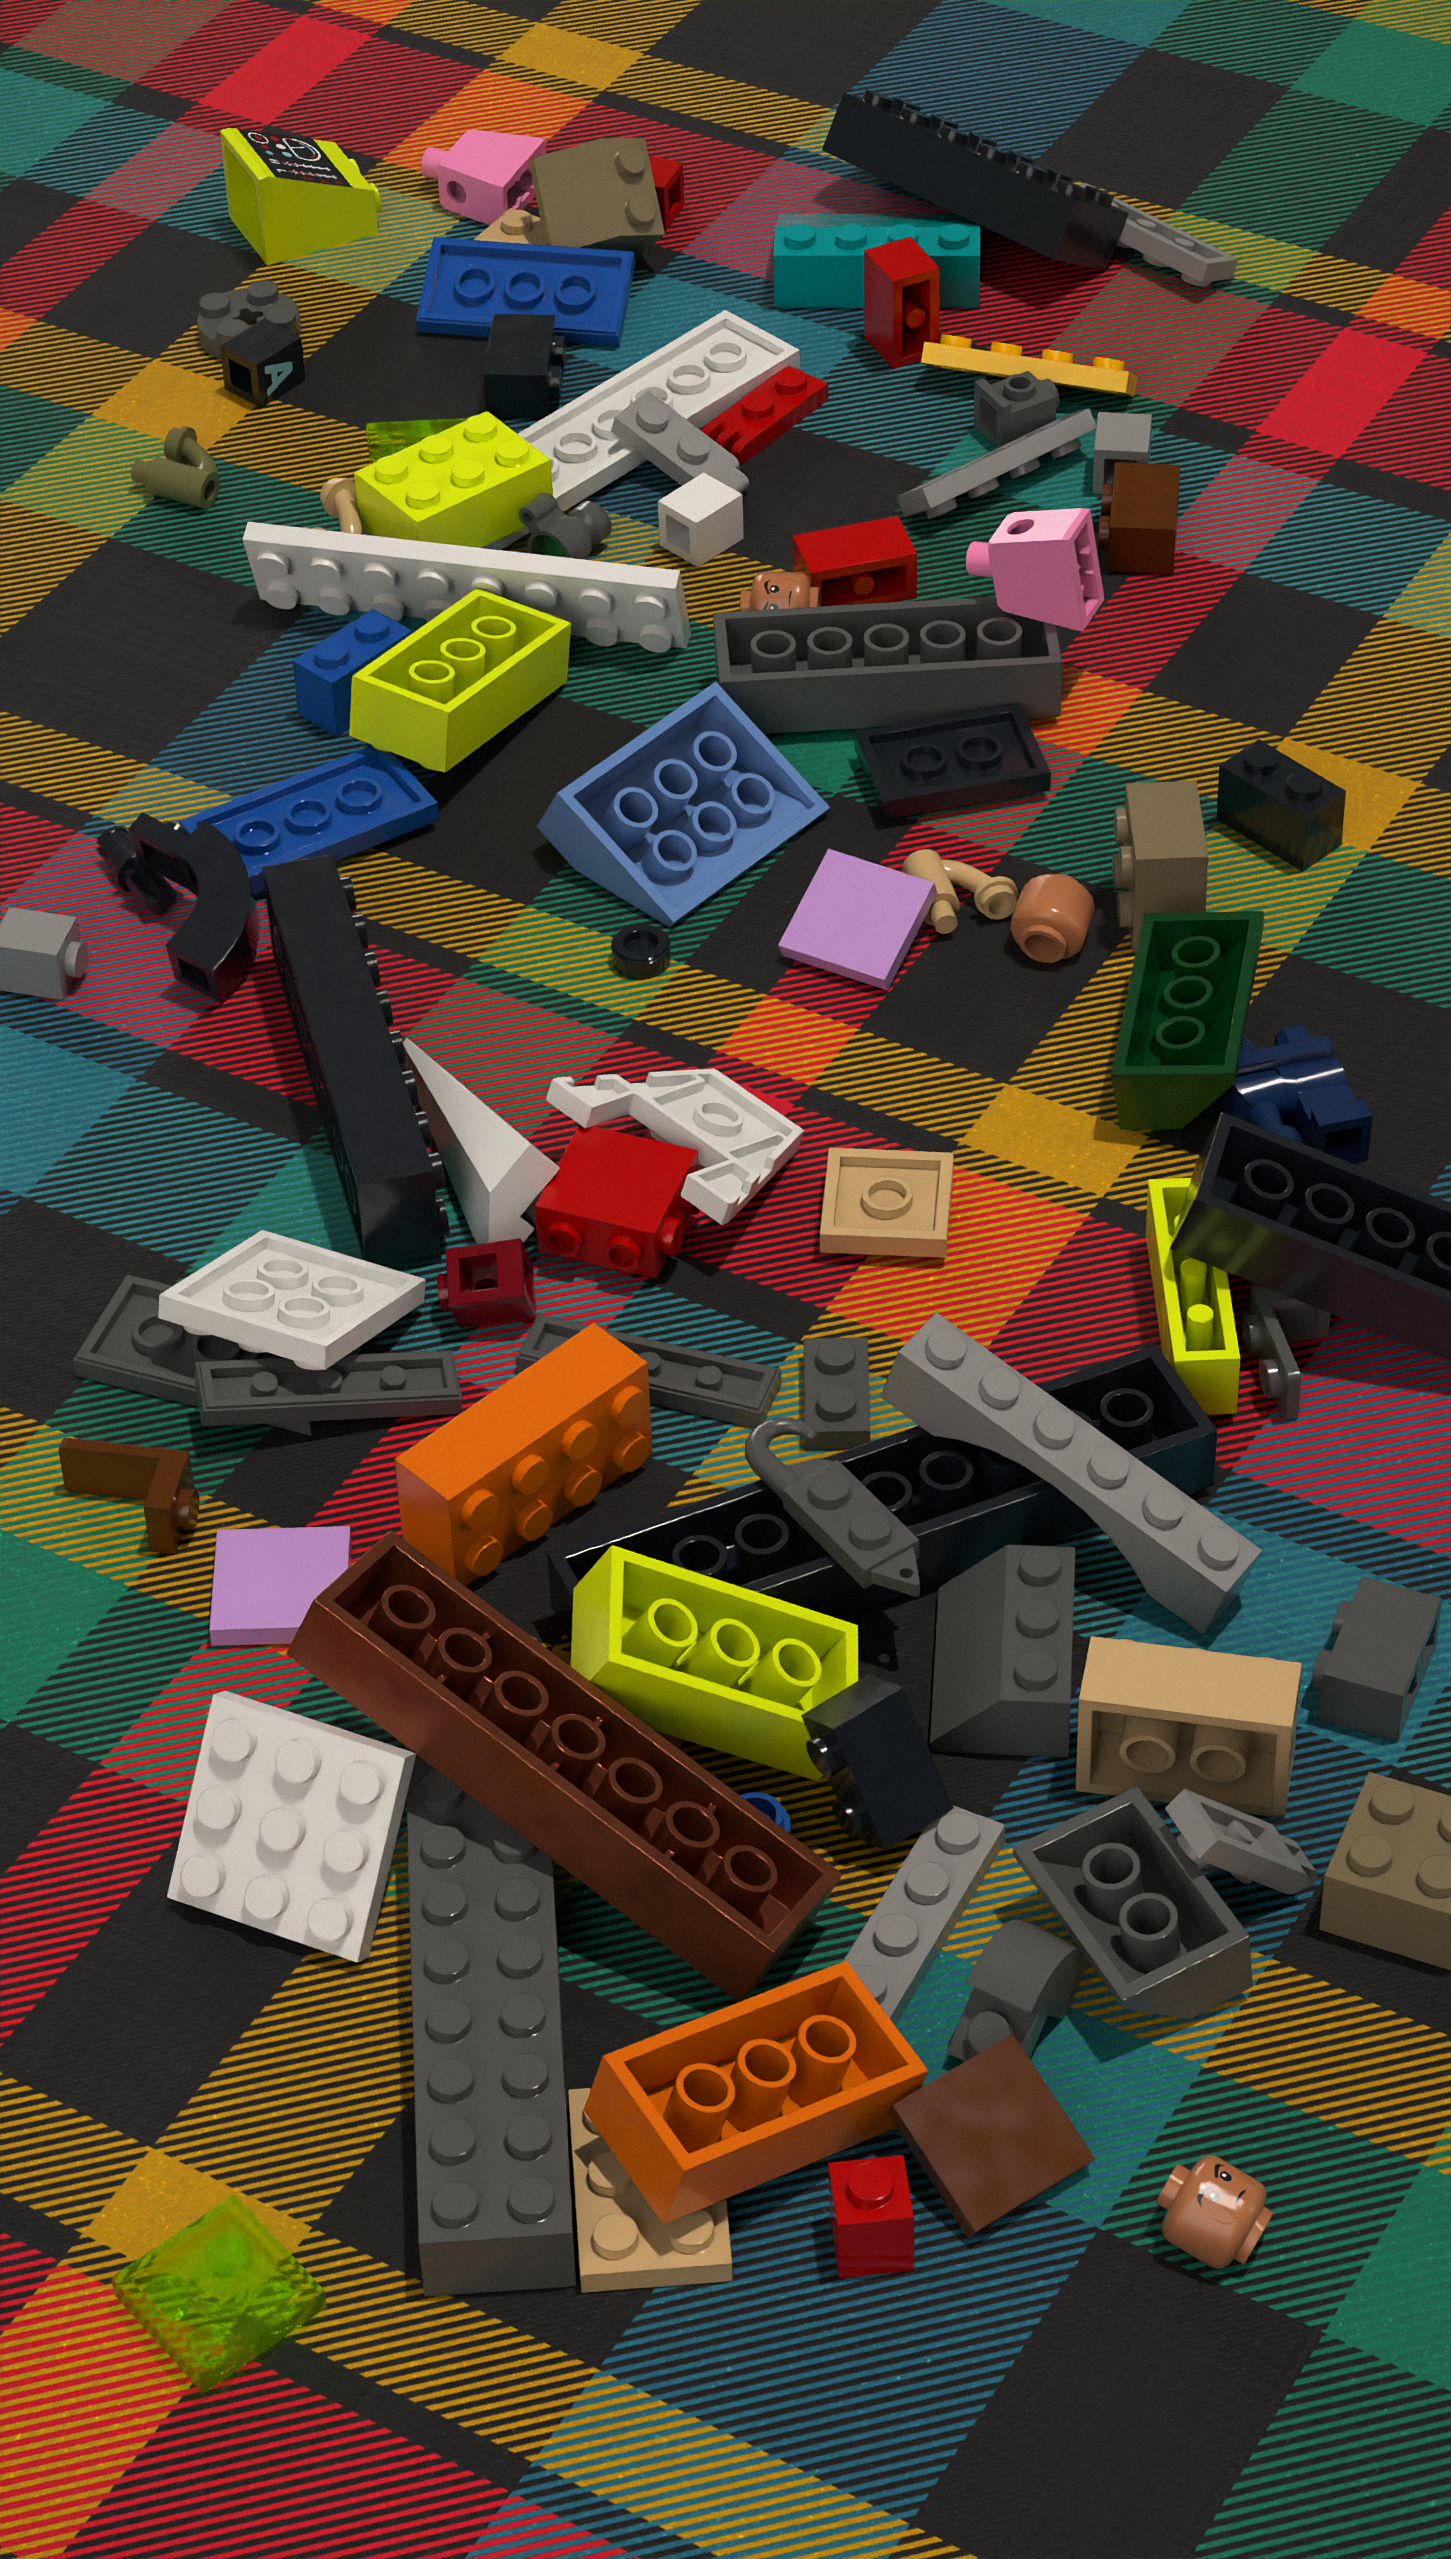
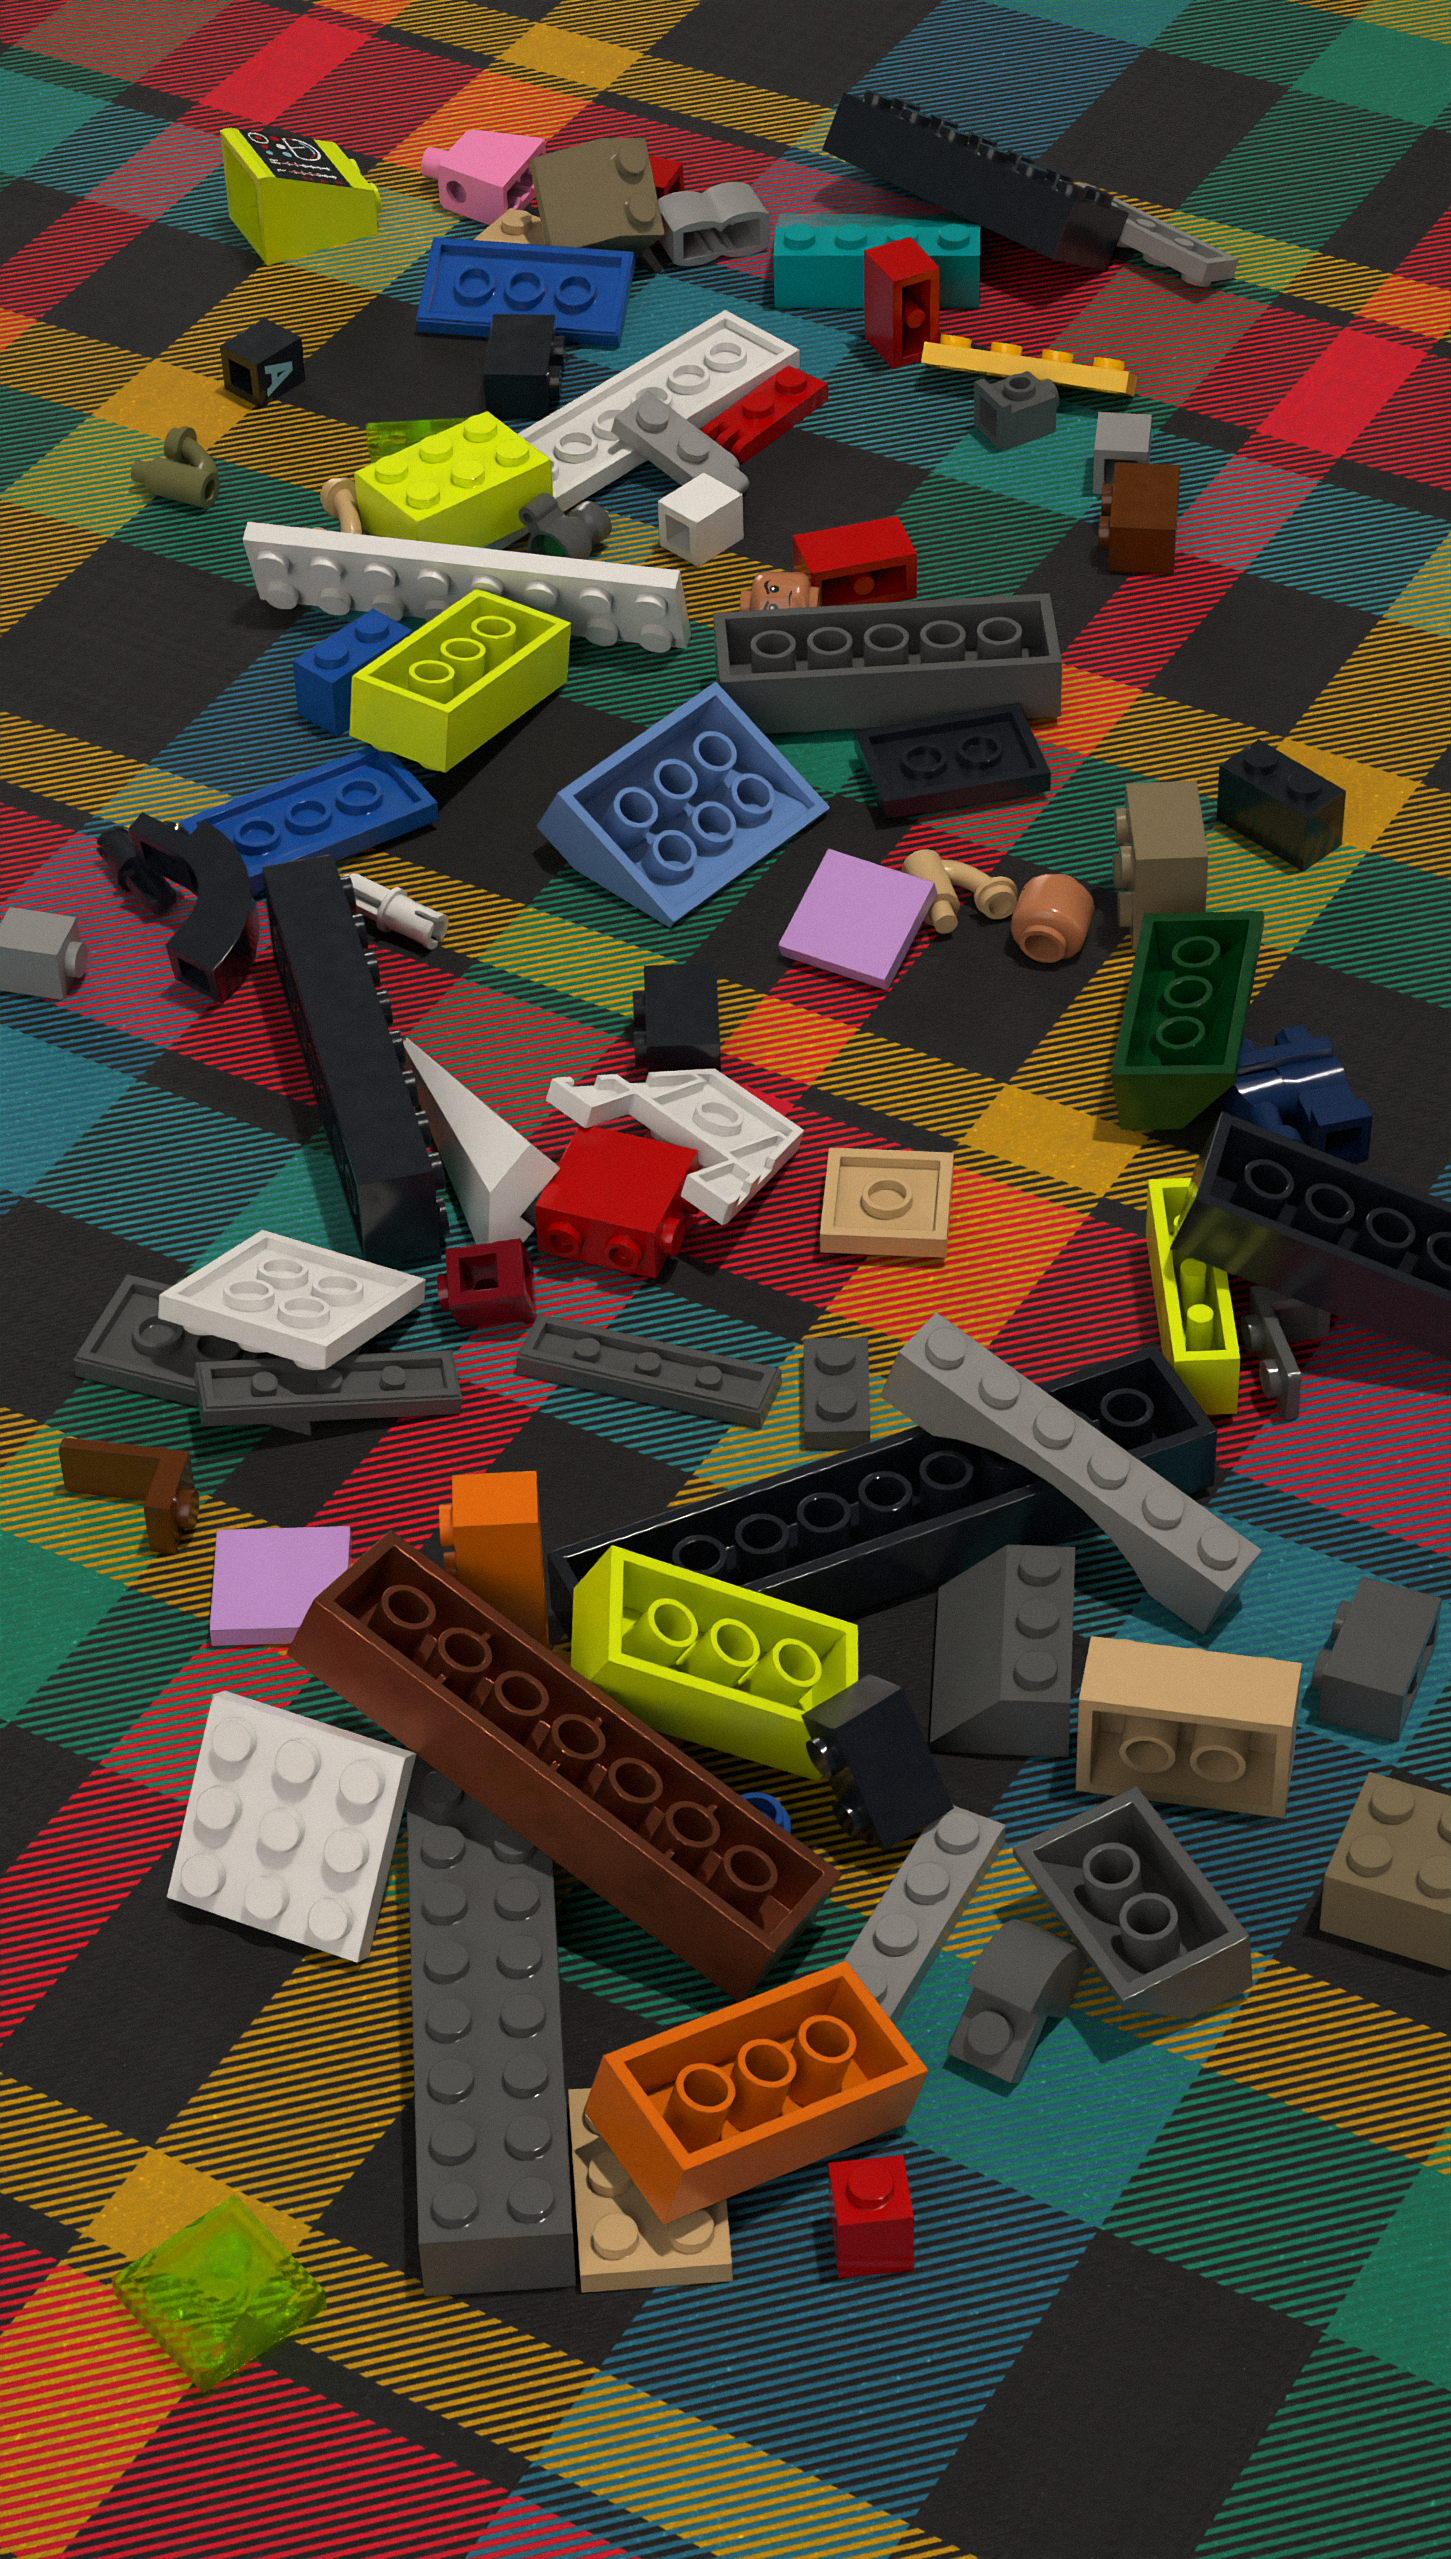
dark grey plate [197,280,301,359] -> none
orange brick [395,1323,653,1586] -> none
black tile [611,925,671,980] -> none
dark grey plate [745,1418,920,1597] -> none
reddish brown tile [887,2034,1095,2239] -> none
light grey plate [896,408,1097,519] -> none
bright pink torso [966,508,1105,631] -> none
nougat head [1155,2155,1274,2269] -> none
light grey hinge [1165,1789,1318,1894] -> none
none -> white axle [343,873,448,950]
none -> orange brick [439,1471,550,1651]
none -> black brick [633,963,721,1073]
none -> light grey brick [658,182,769,266]

